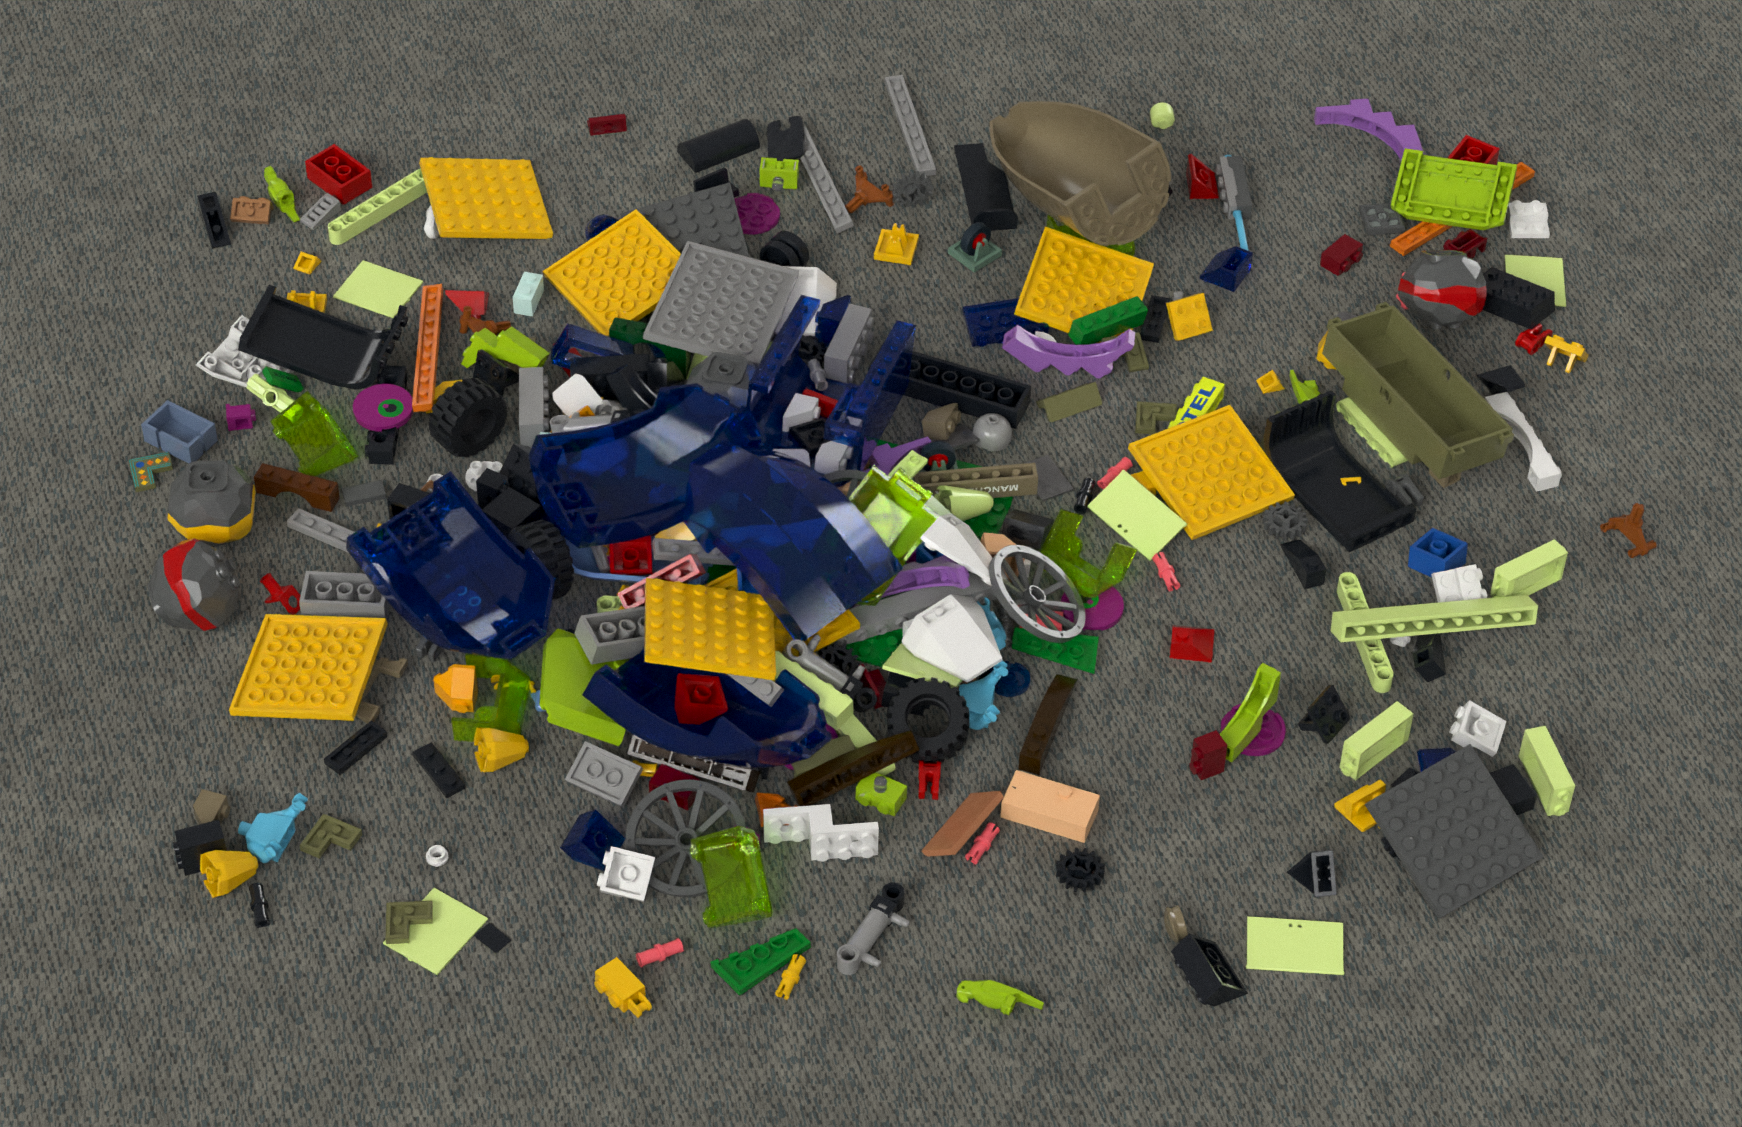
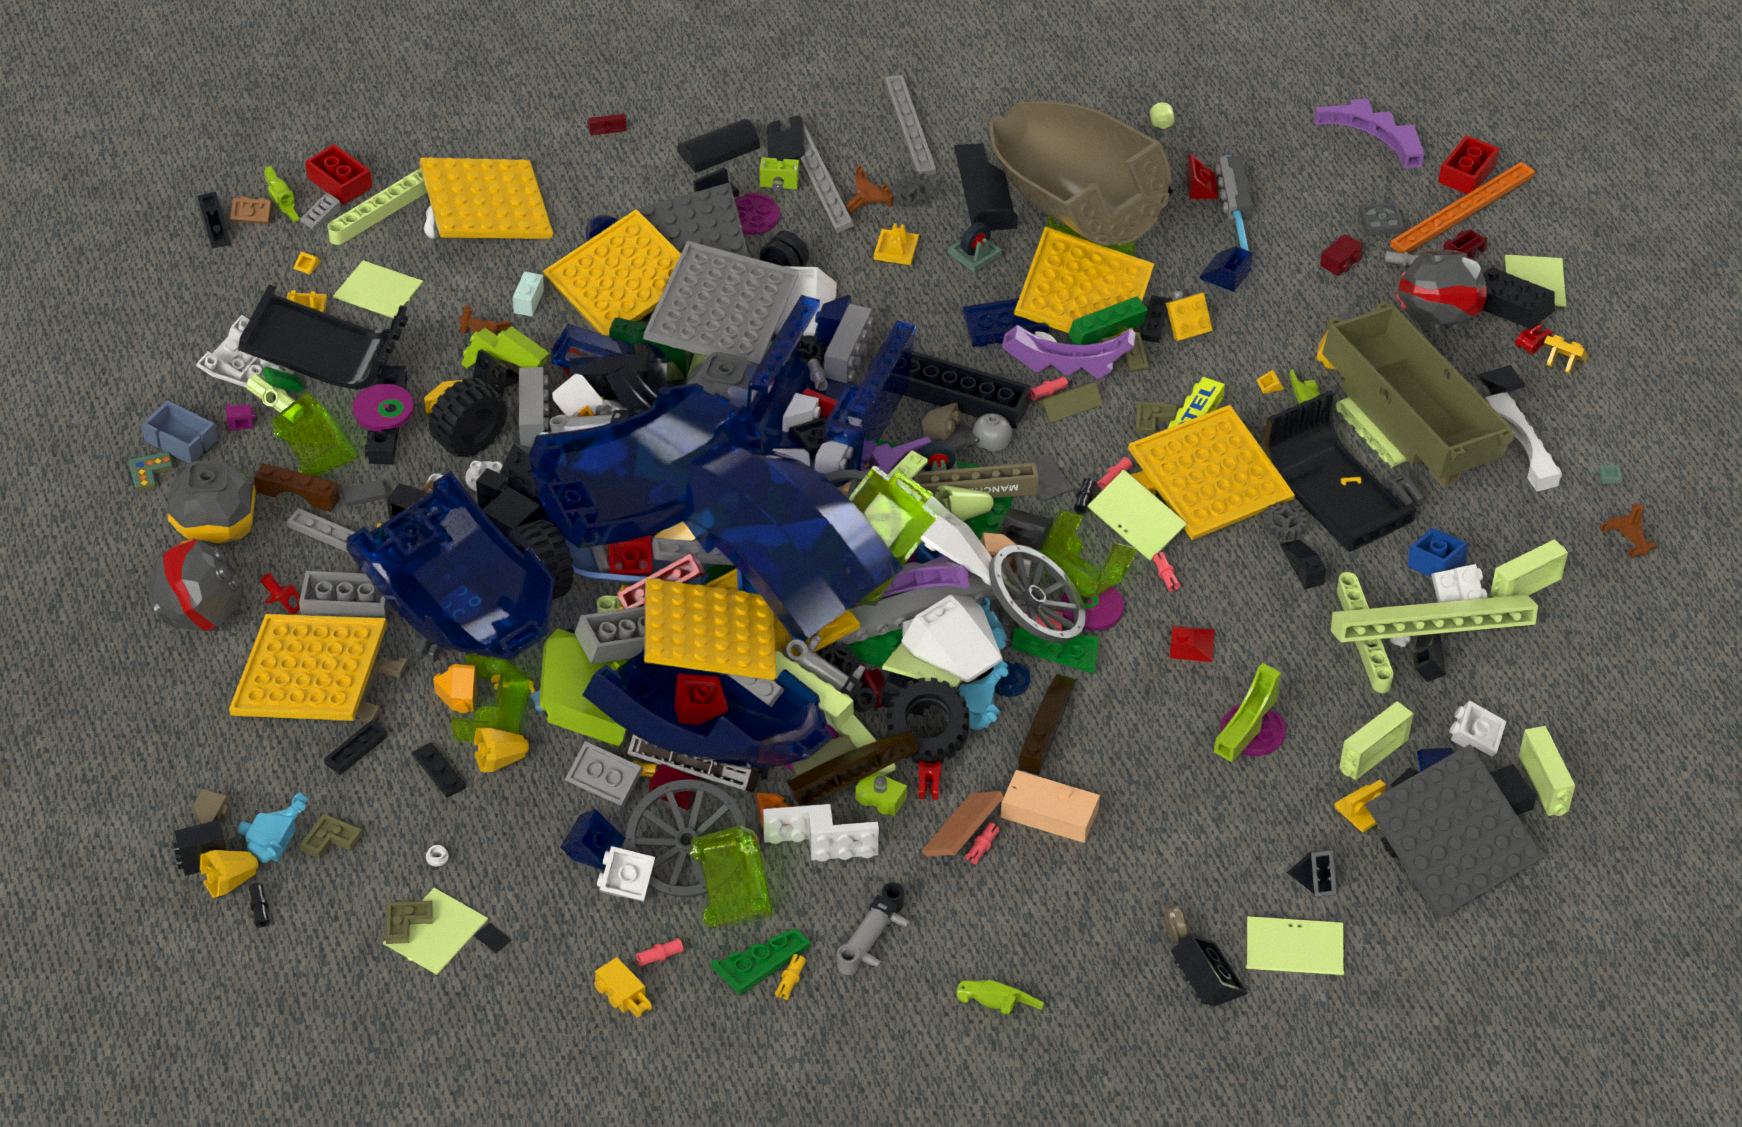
orange plate [412,284,443,412] -> none
red slope [445,290,489,319] -> none
black gear [1056,847,1105,893] -> none
dark red brick [1189,730,1228,781] -> none
black bracket [1298,685,1350,744] -> none
lime slope [1391,148,1517,230] -> none
white plate [1507,200,1550,238] -> none
none -> coral pin [1031,376,1068,401]
none -> light grey pin [1384,251,1419,267]
none -> sand green tile [1599,465,1623,484]

